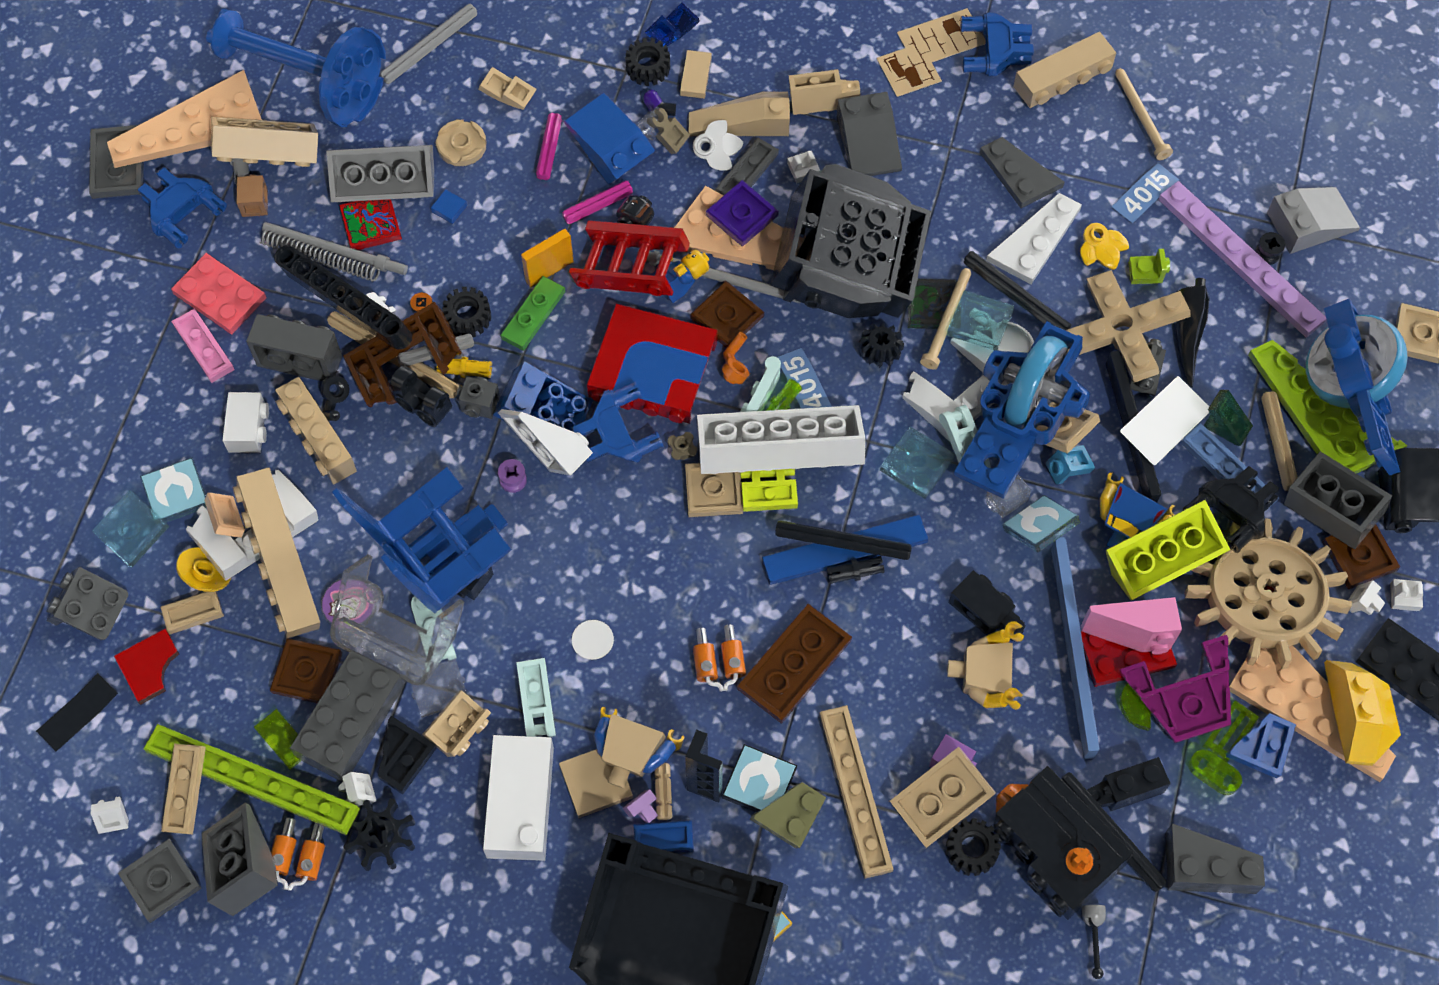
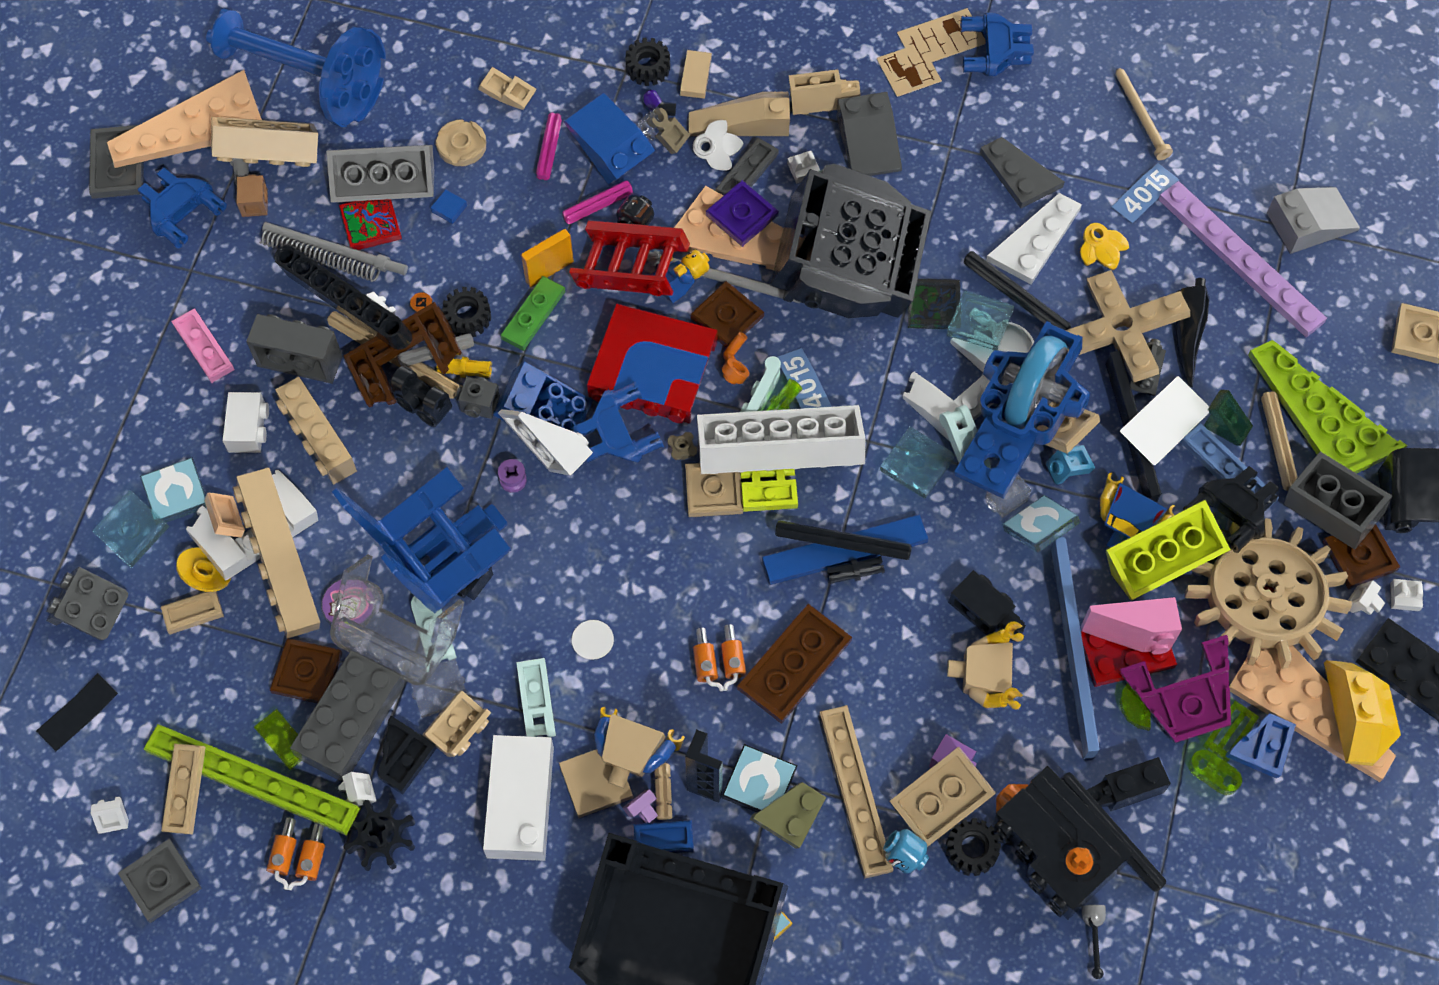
red tile [114,628,180,705] -> none
coral plate [171,253,267,335] -> none
dark grey slope [202,803,278,916] -> none
black plate [320,376,350,421] -> none
light grey axle [380,3,477,84] -> none
clear blue slope [645,2,700,46] -> none
black gear [859,322,904,368] -> none
tan bar [920,268,971,370] -> none
tan brick [1013,31,1116,108] -> none
lime bracket [1128,248,1170,284] -> none
dark grey wedge [1165,823,1265,894] -> none
black wheel [1255,232,1285,265] -> none
piece [1306,299,1408,475] -> none
none -> dark azure head [883,829,929,874]

